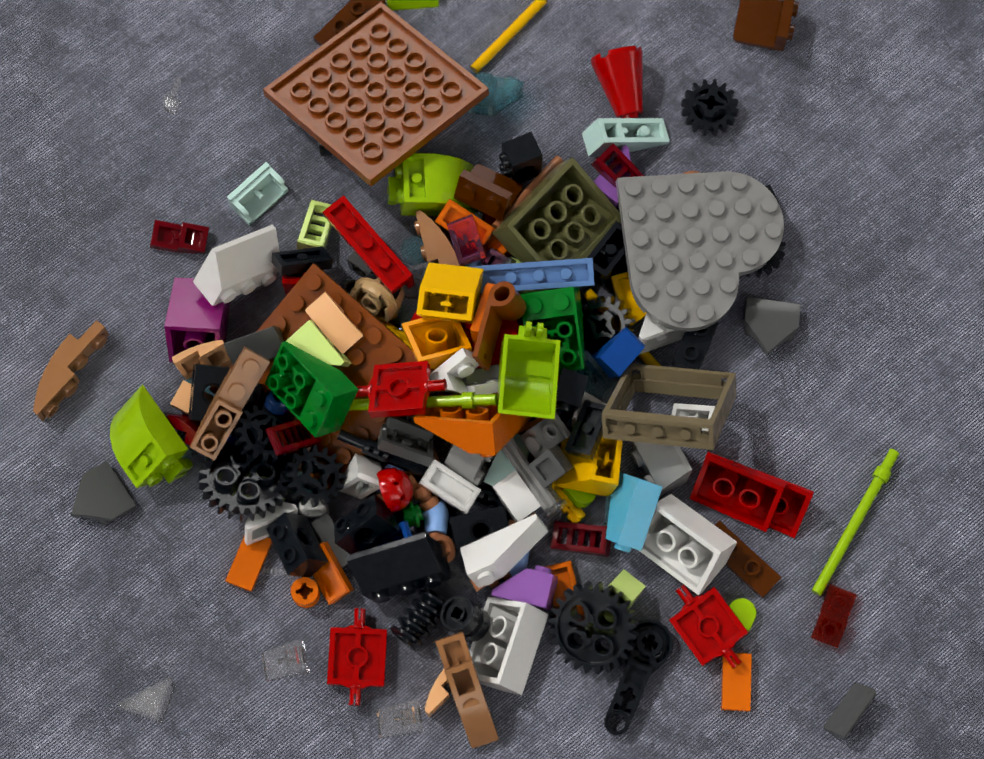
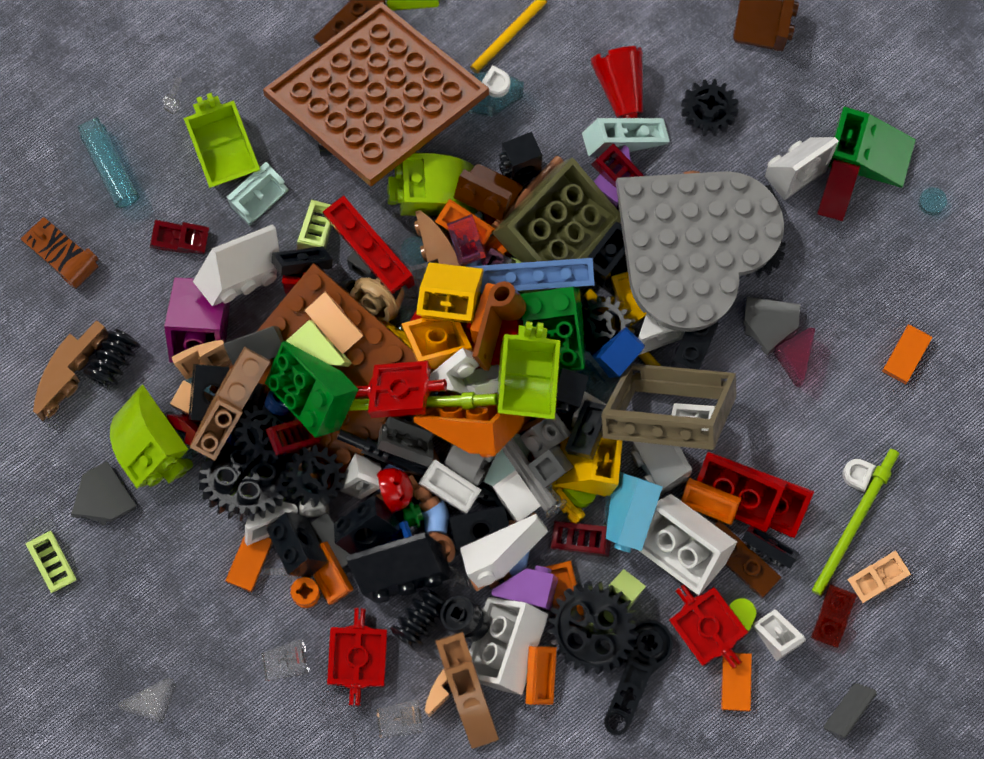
none -> dark orange door [21,217,99,290]
none -> yellowish green slope [25,530,77,593]
none -> clear light blue piece [77,117,140,208]
none -> black piece [84,329,141,390]
none -> lime piece [184,93,260,188]
none -> white tile [482,65,510,98]
none -> orange tile [525,646,557,705]
none -> orange tile [681,478,742,525]
none -> black plate [742,525,799,569]
none -> white slope [752,609,806,661]
none -> white slope [765,137,839,200]
none -> clear pink slope [774,327,815,387]
none -> dark red slope [817,159,860,221]
none -> green slope [828,107,916,188]
none -> white tile [842,459,876,492]
none -> light nougat slope [847,550,911,603]
none -> orange tile [882,324,932,385]
none -> clear light blue tile [918,187,947,216]

